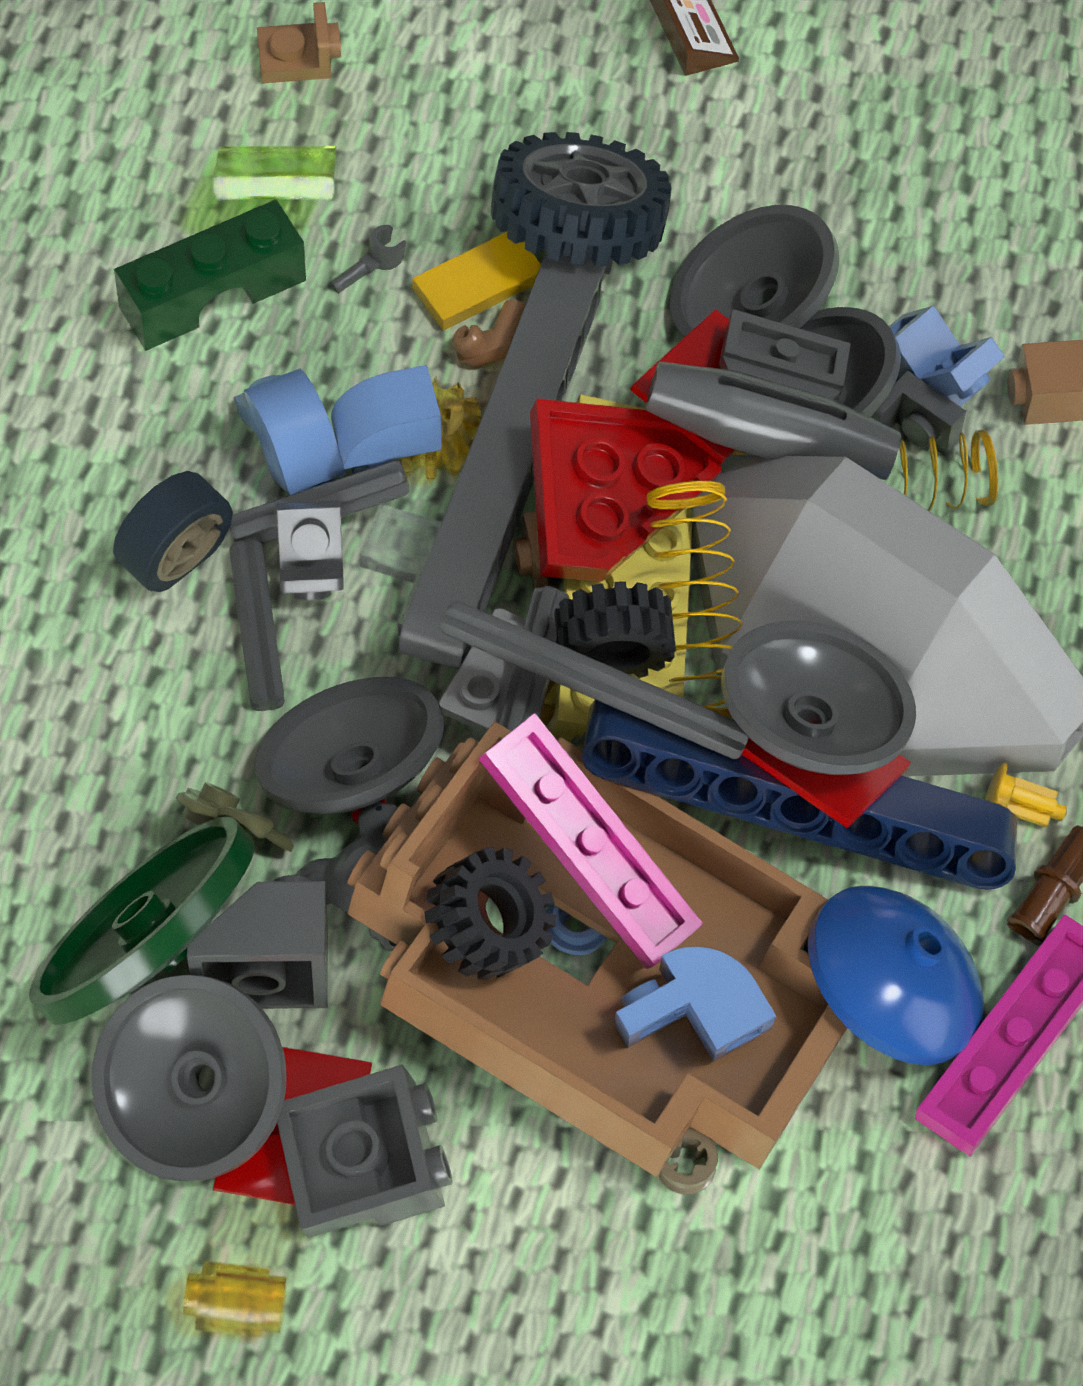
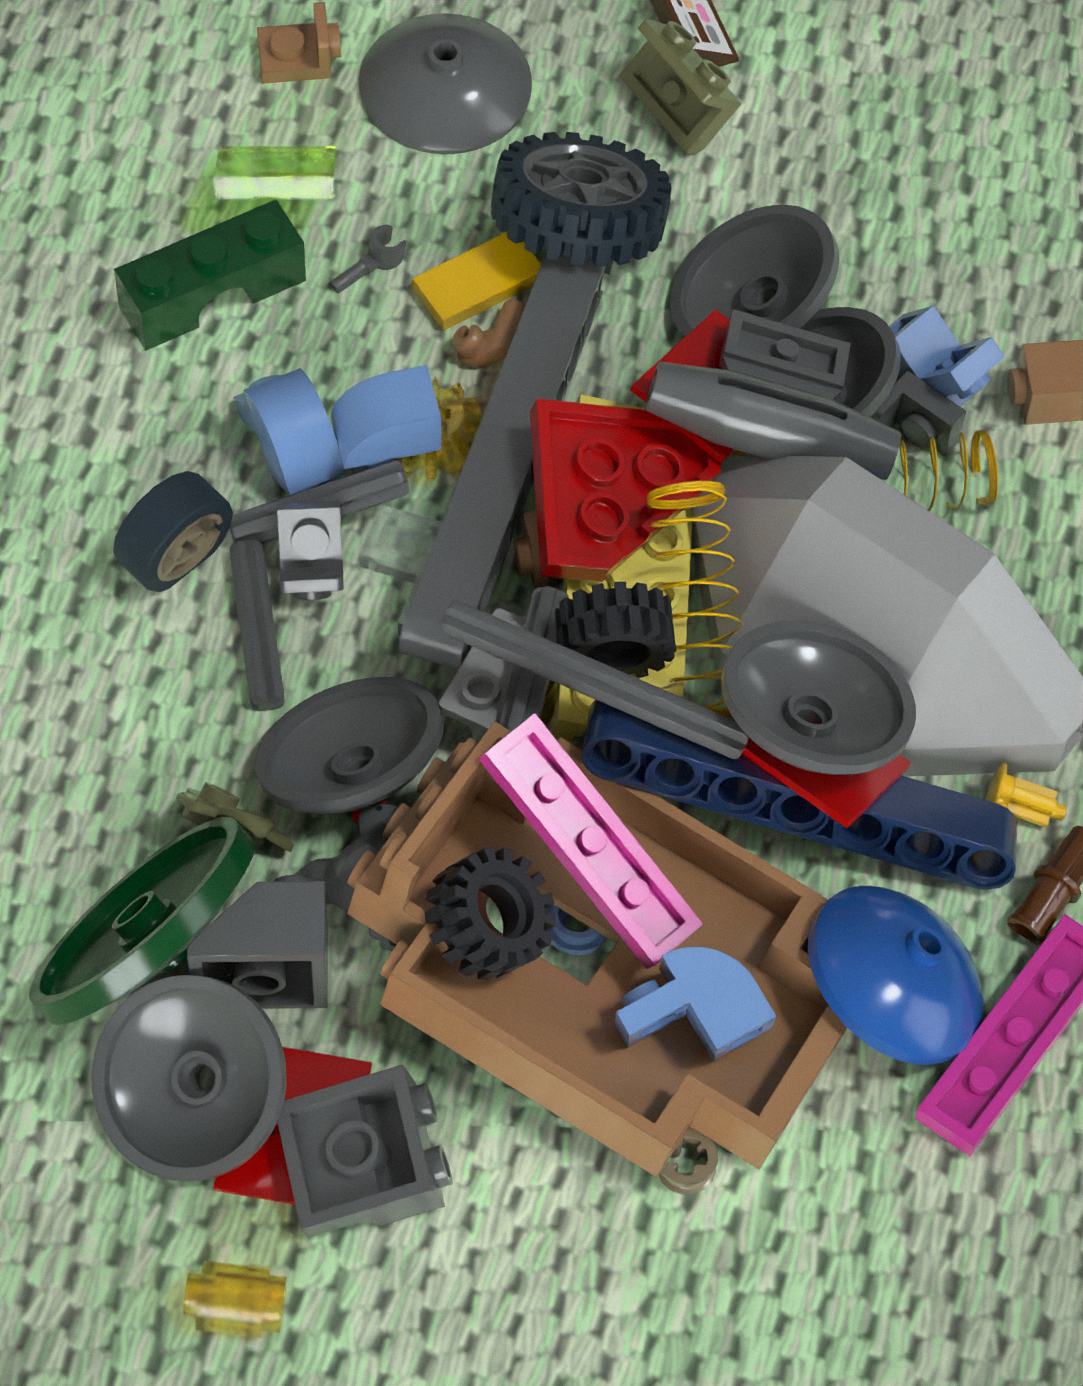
none -> dark grey dish [359,13,532,154]
none -> olive bracket [619,19,742,155]

